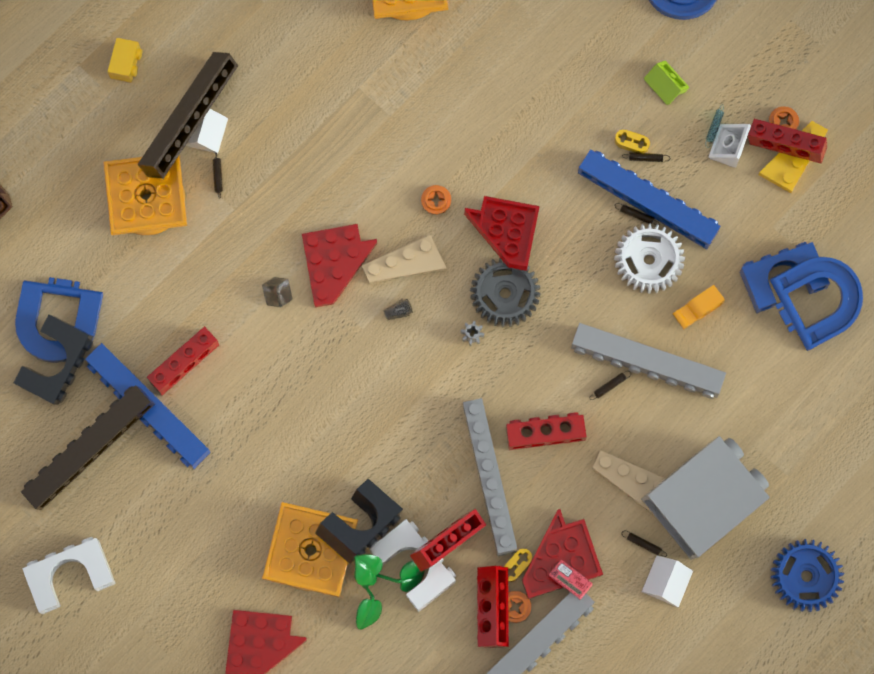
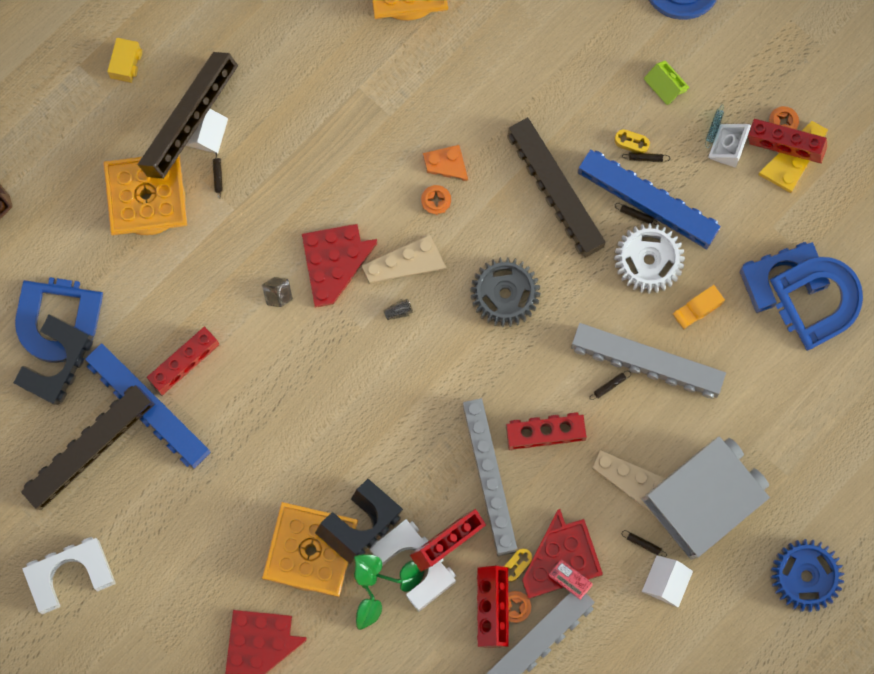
light grey gear [461,321,484,346] -> none
red wing [464,196,540,271] -> none
none -> orange wing [423,145,468,181]
none -> dark brown brick [507,117,606,258]

